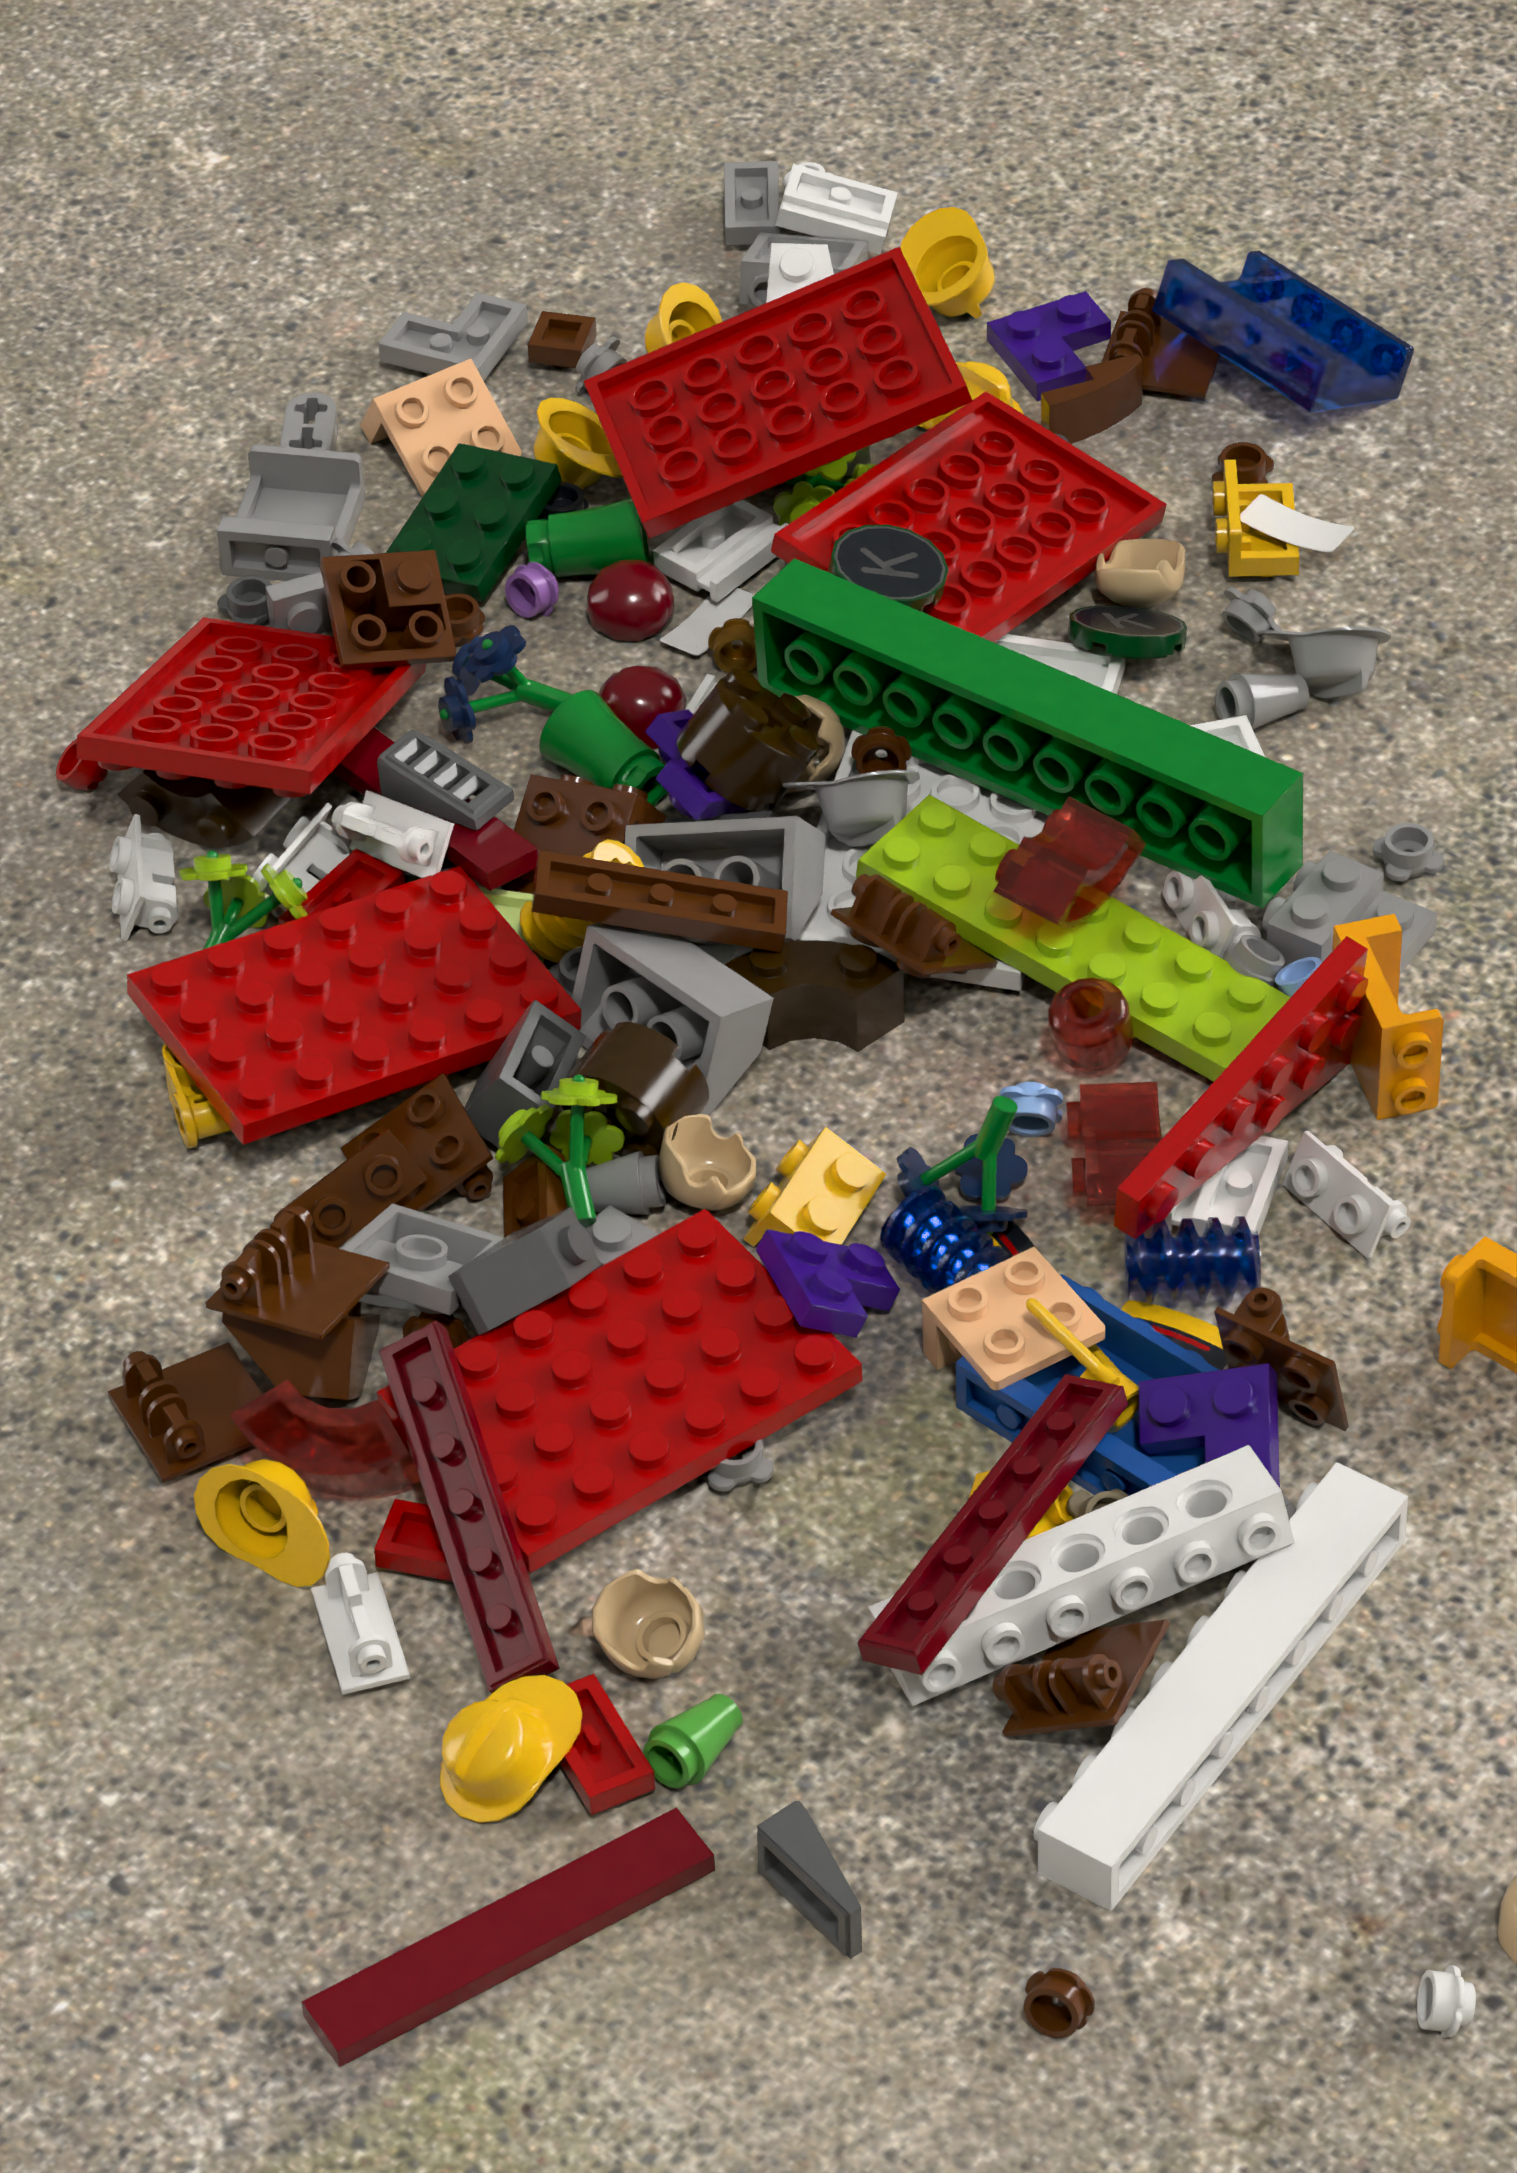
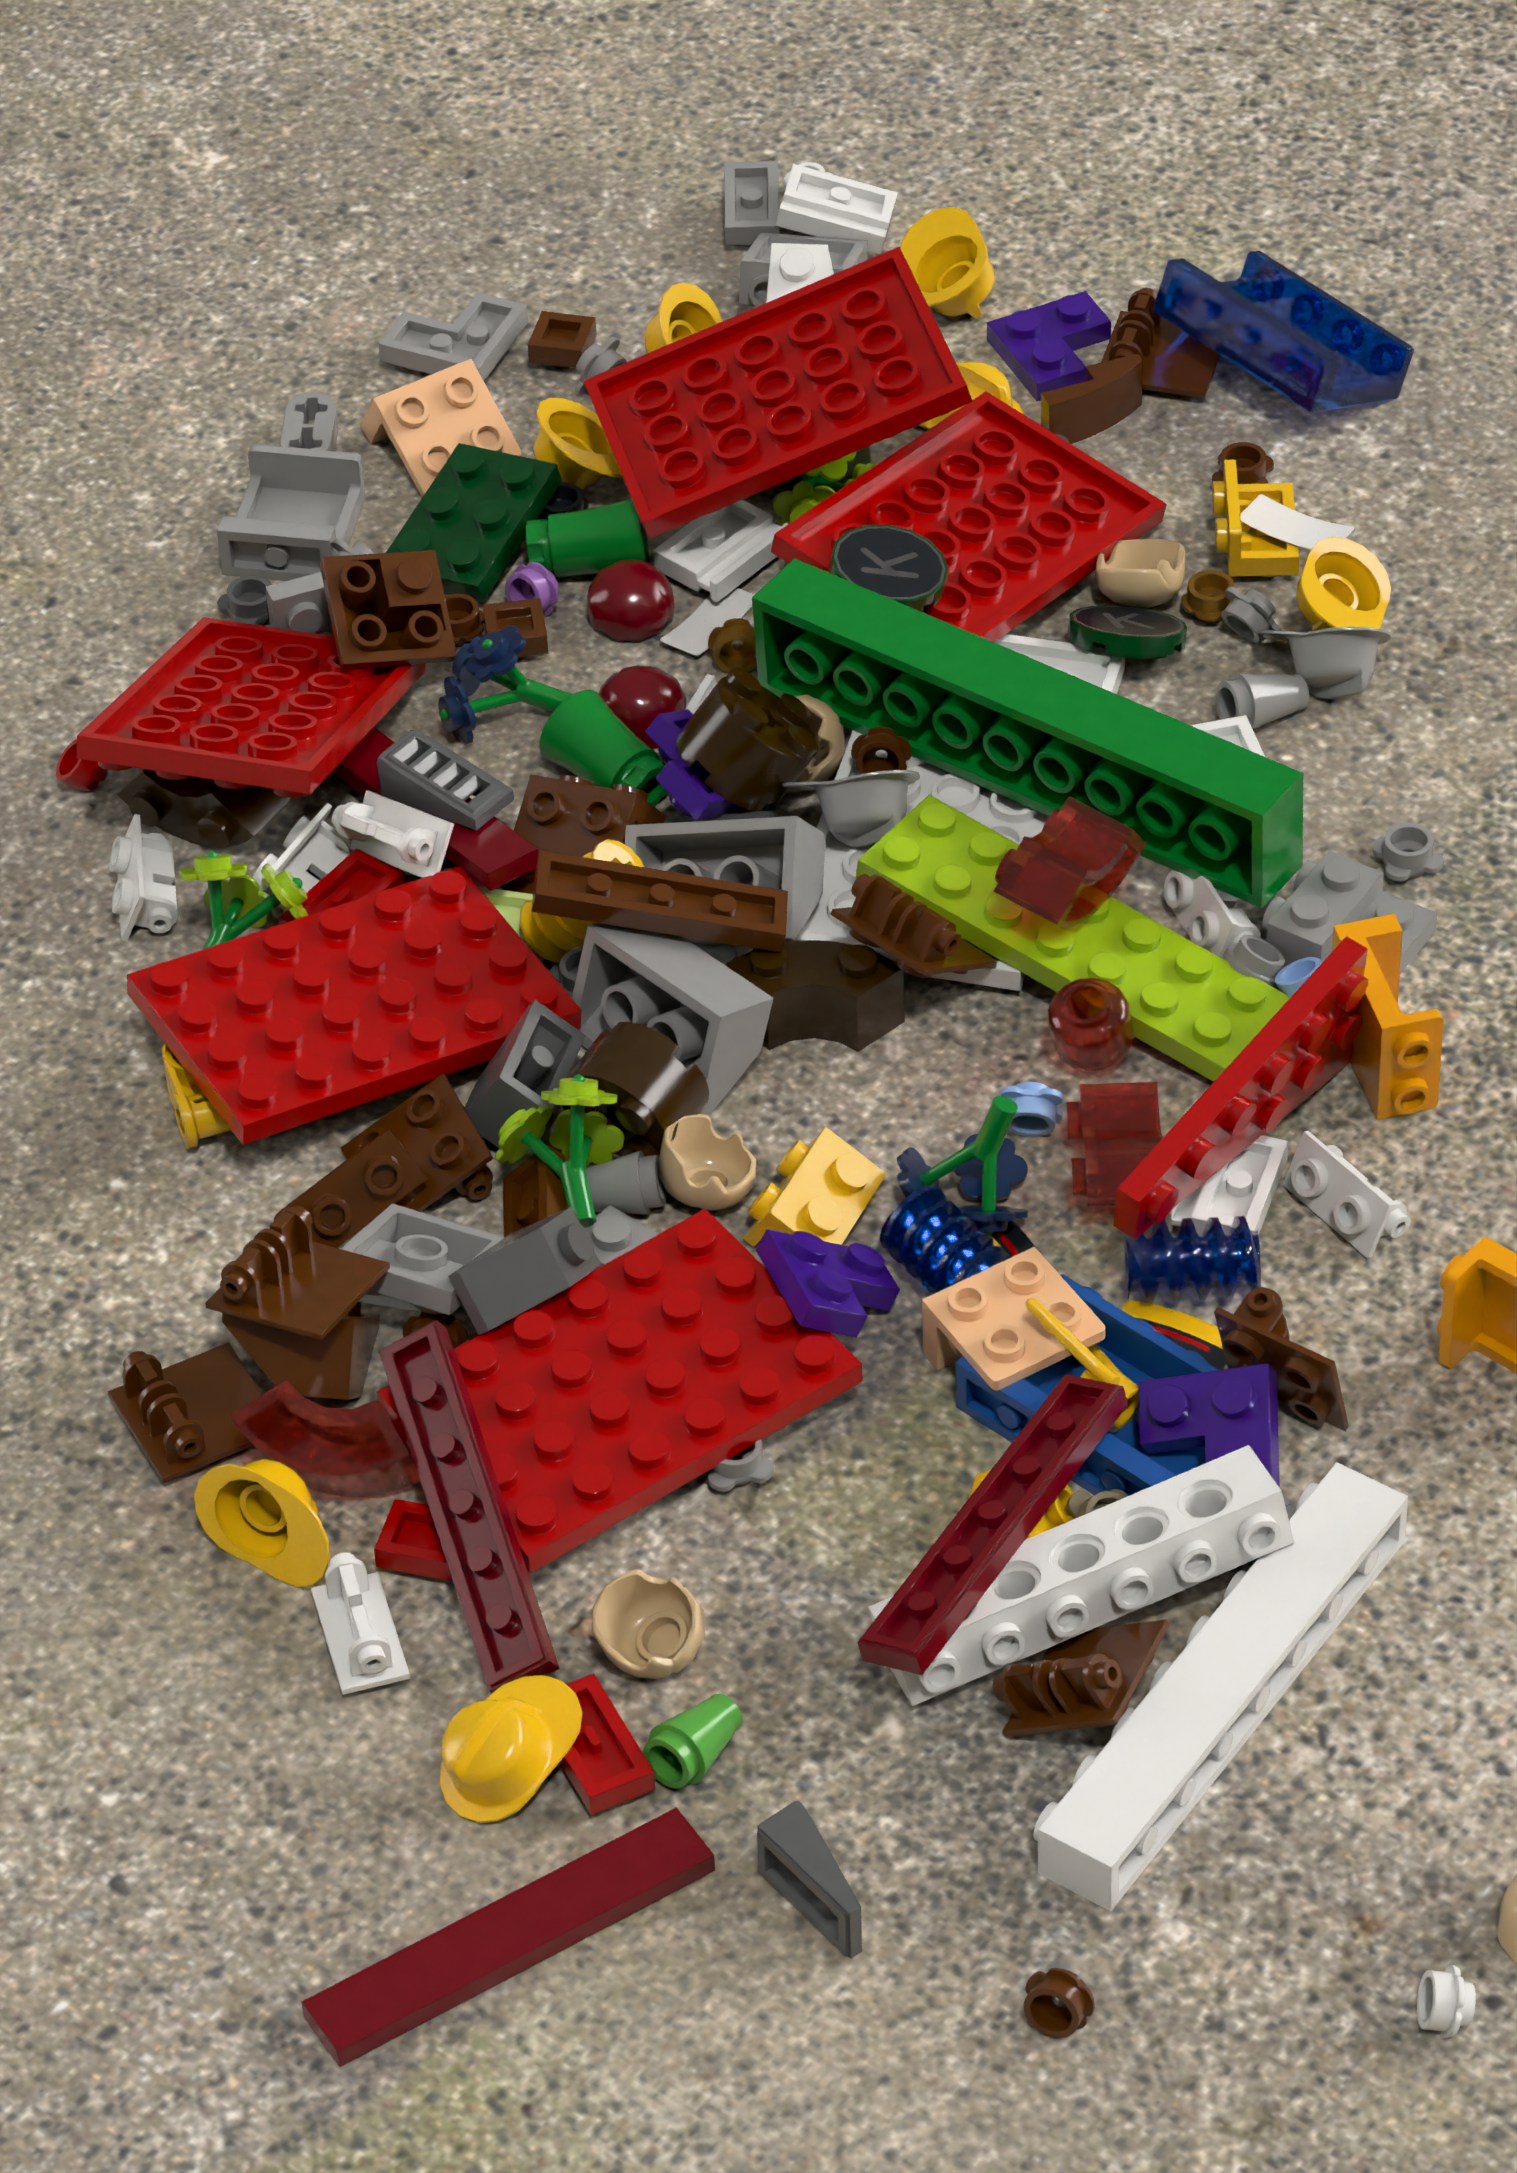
none -> reddish brown plate [483,598,548,658]
none -> pearl gold plate [1182,570,1235,624]
none -> yellow piece [1296,537,1391,631]

